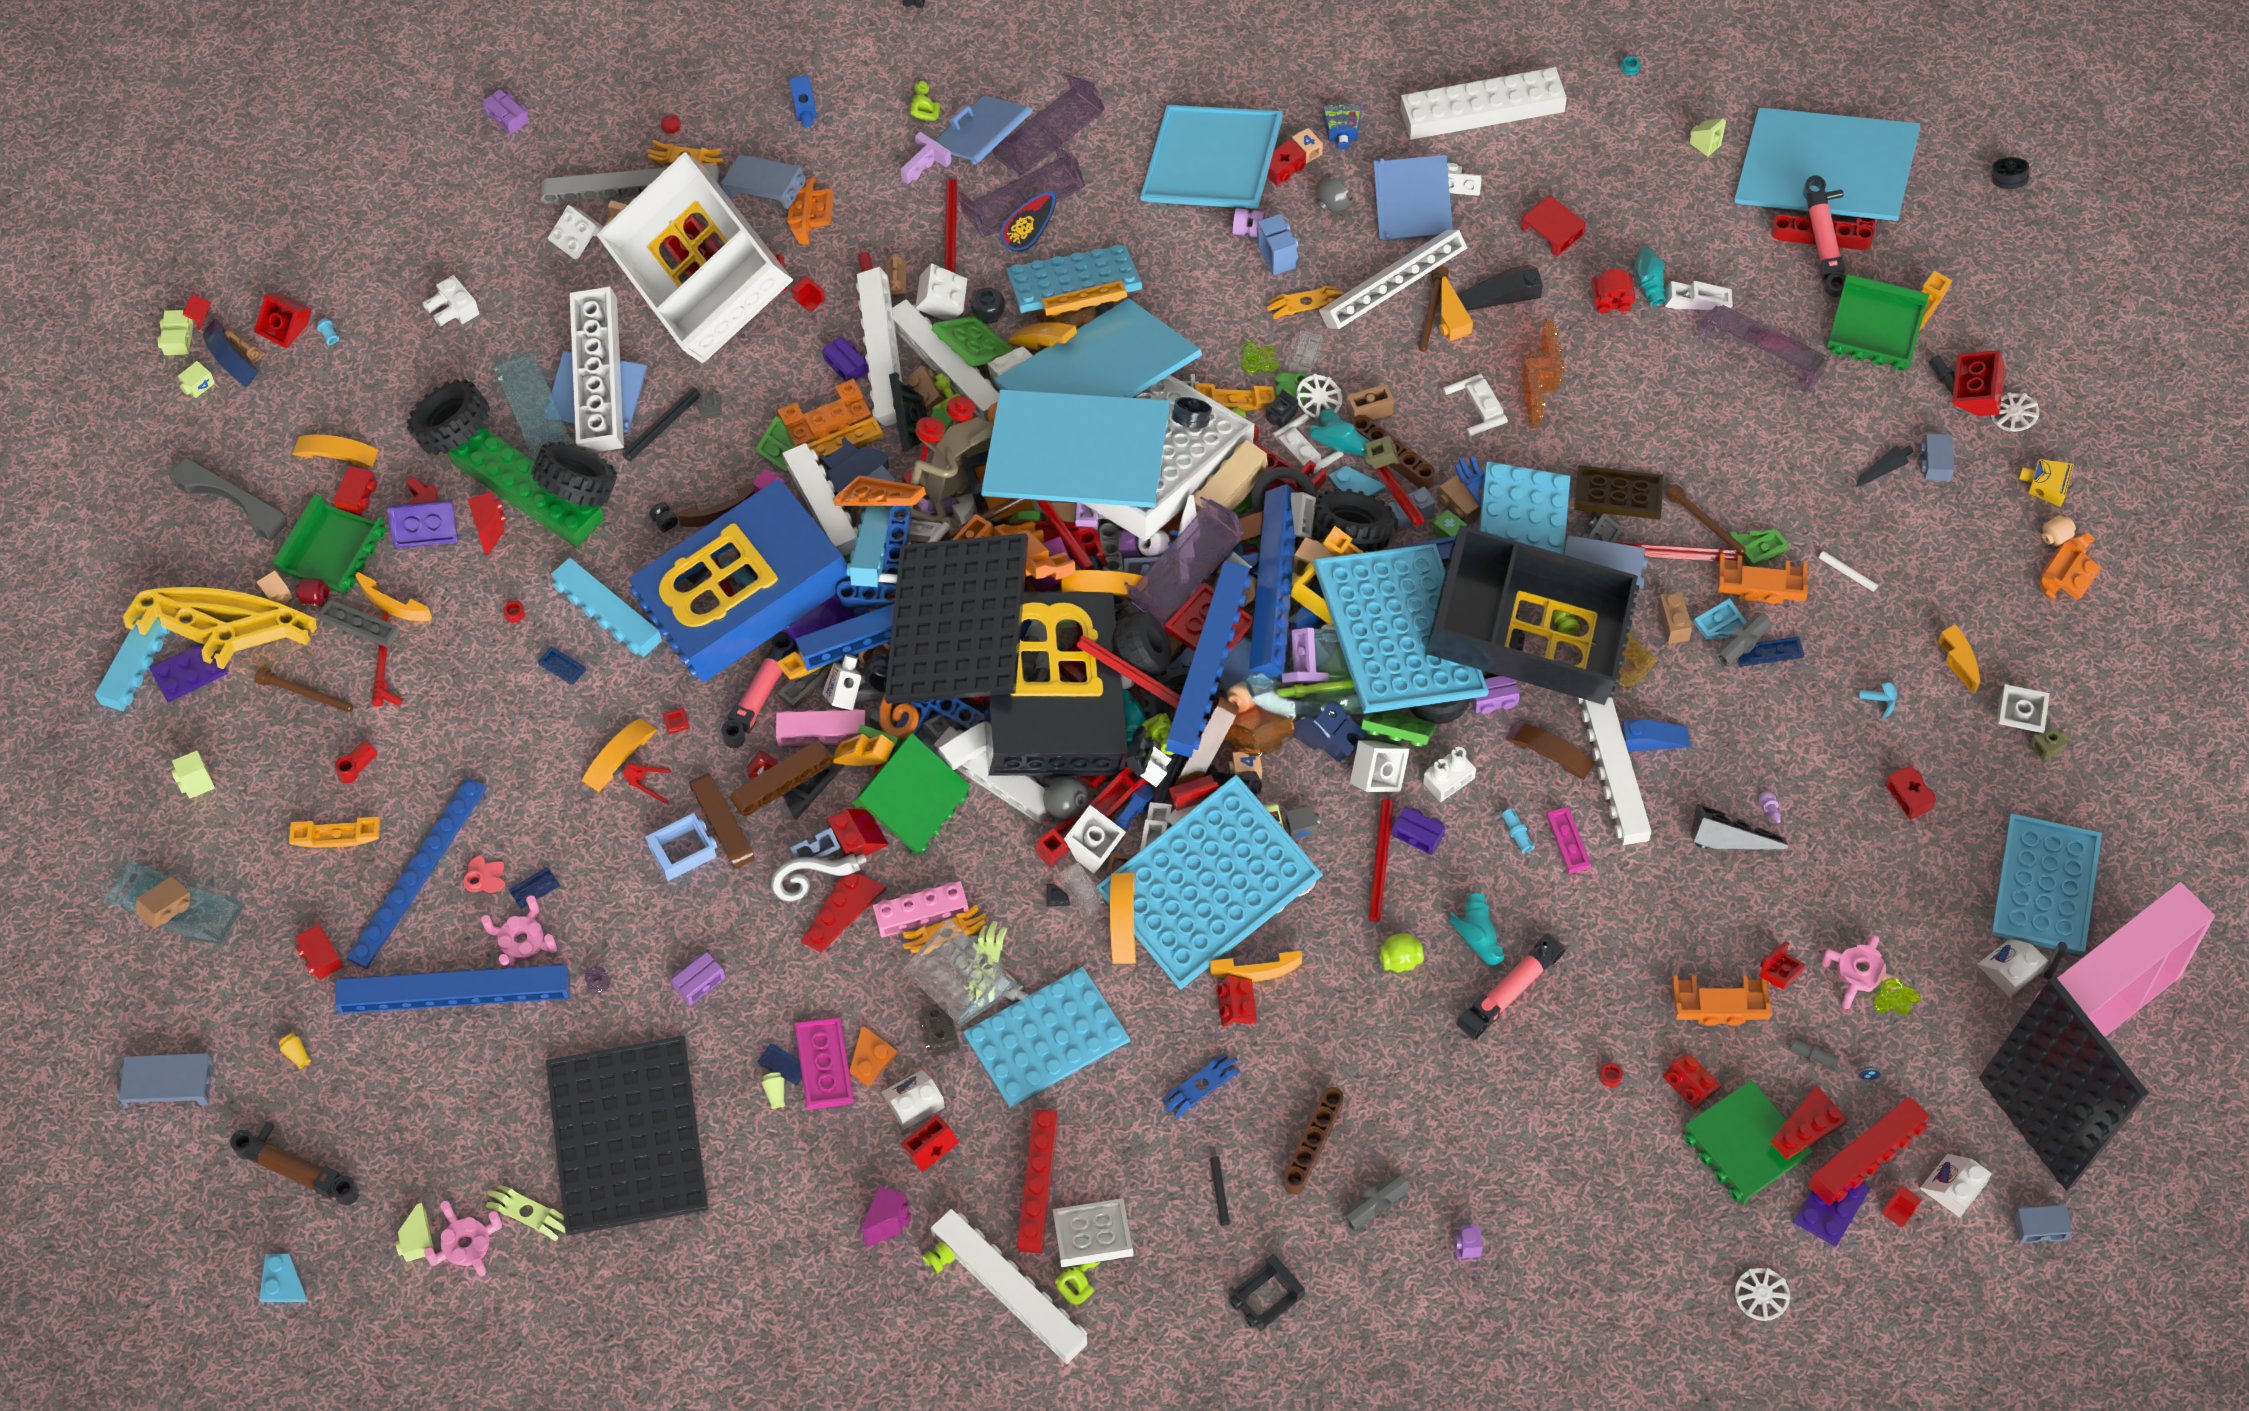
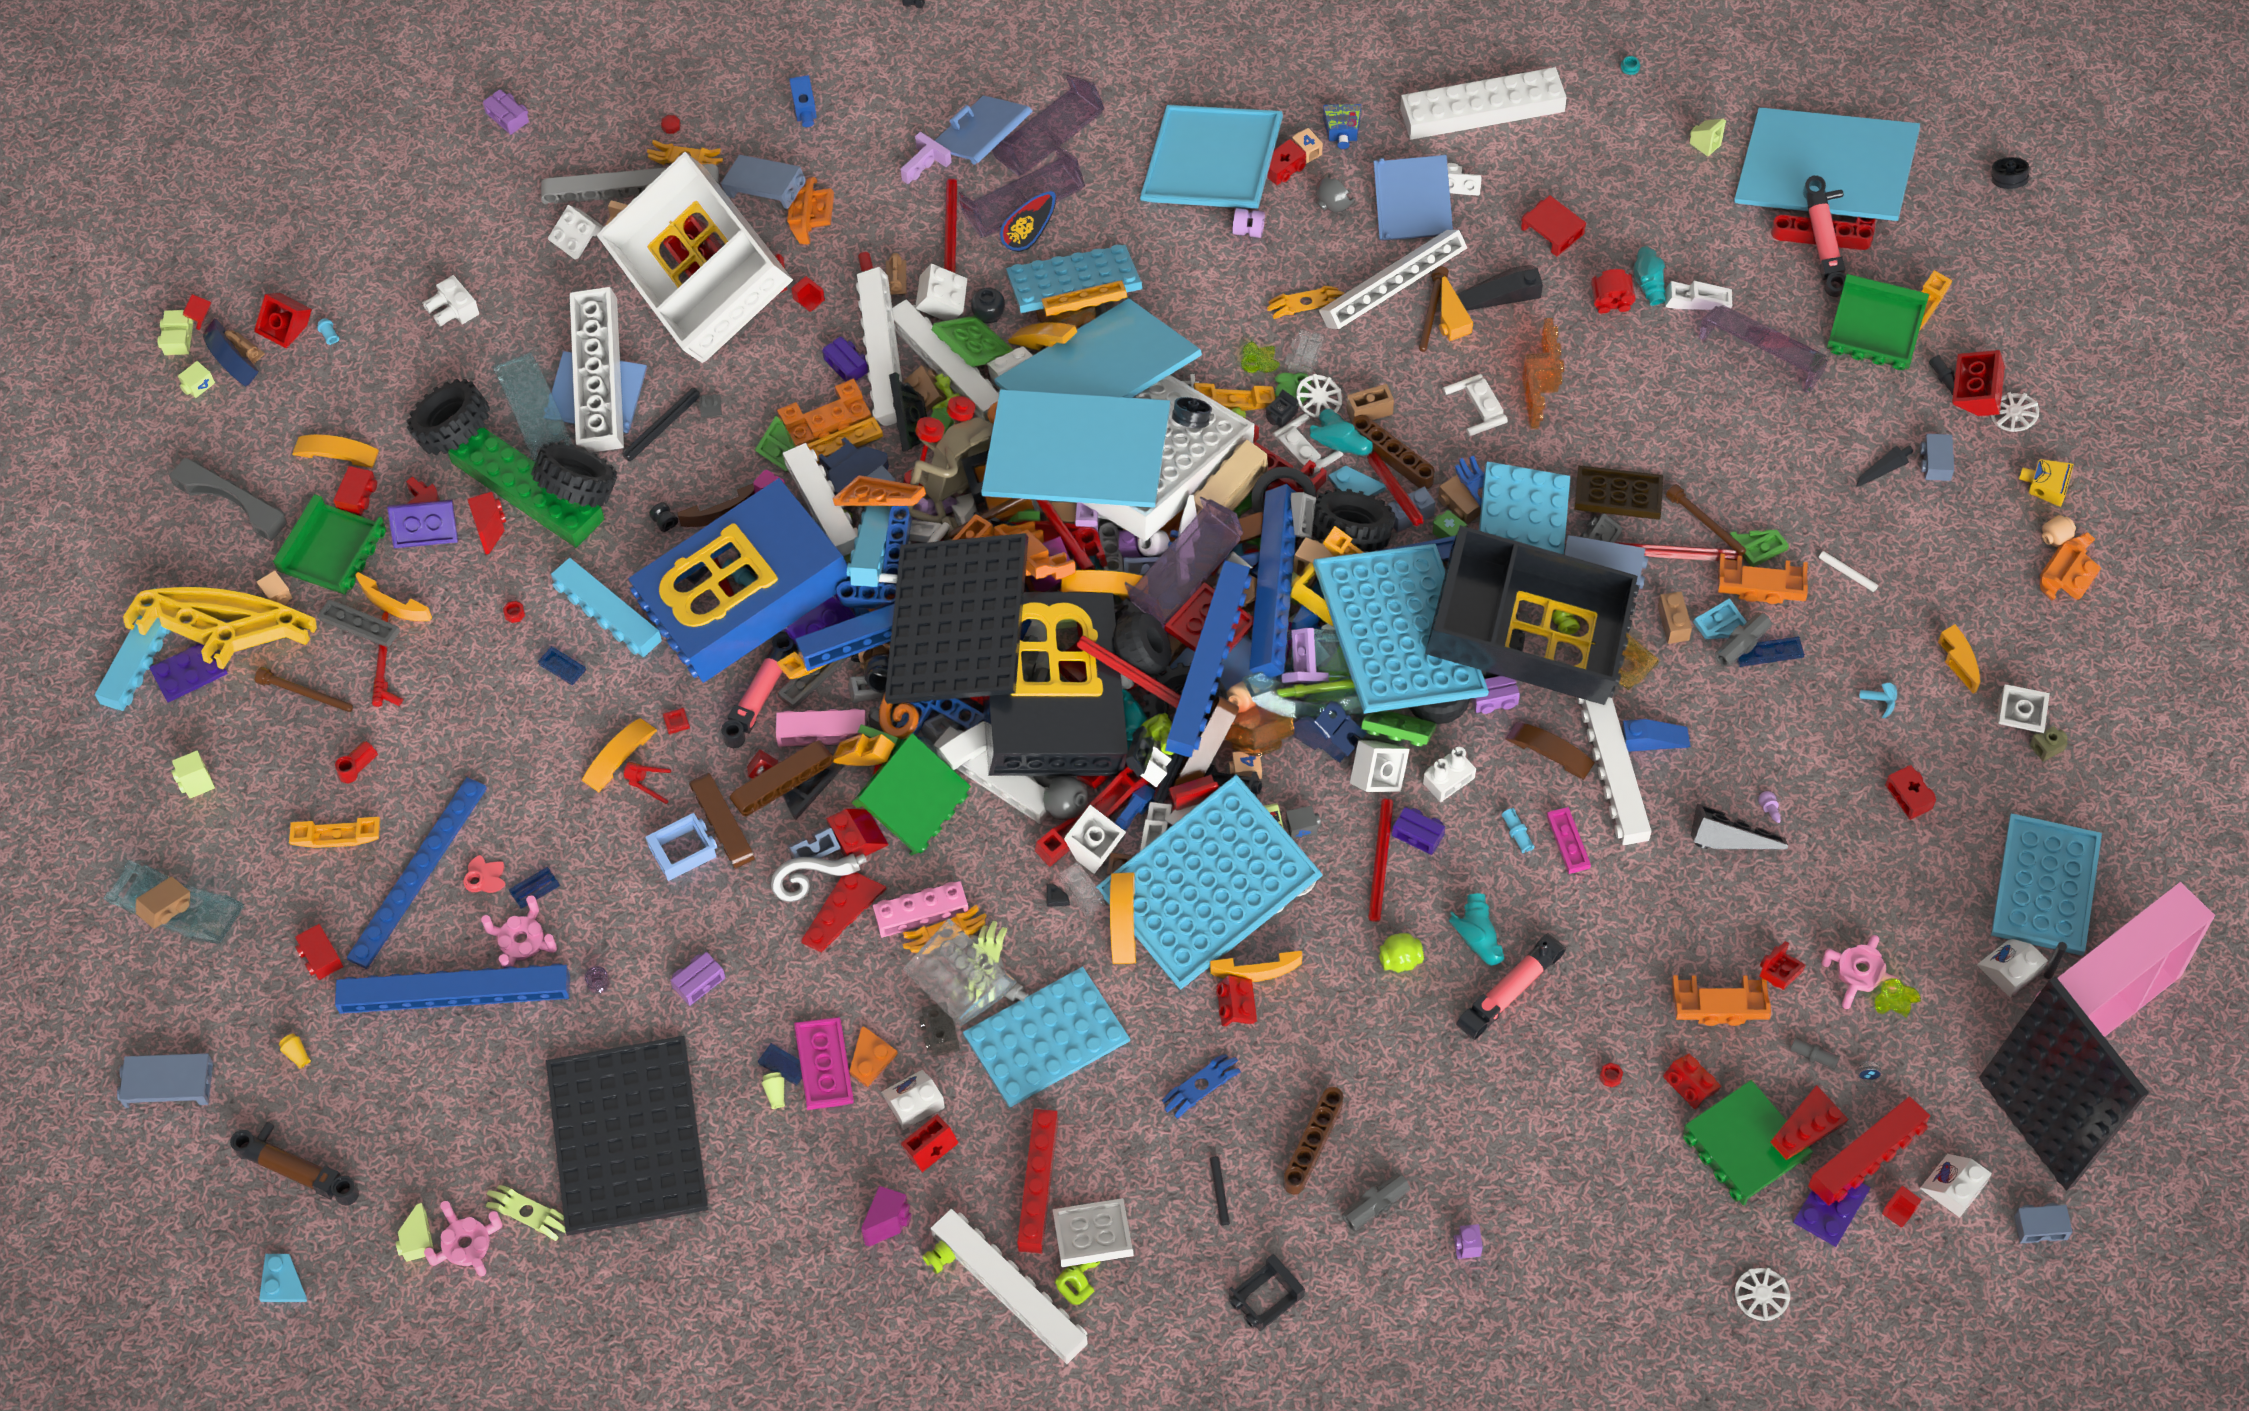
dark red head [295,578,329,606] -> none
white torso [822,654,861,710] -> none
lime piece [910,81,941,121] -> none
medium blue piece [1257,214,1299,275] -> none
olive brick [1364,436,1400,469] -> none

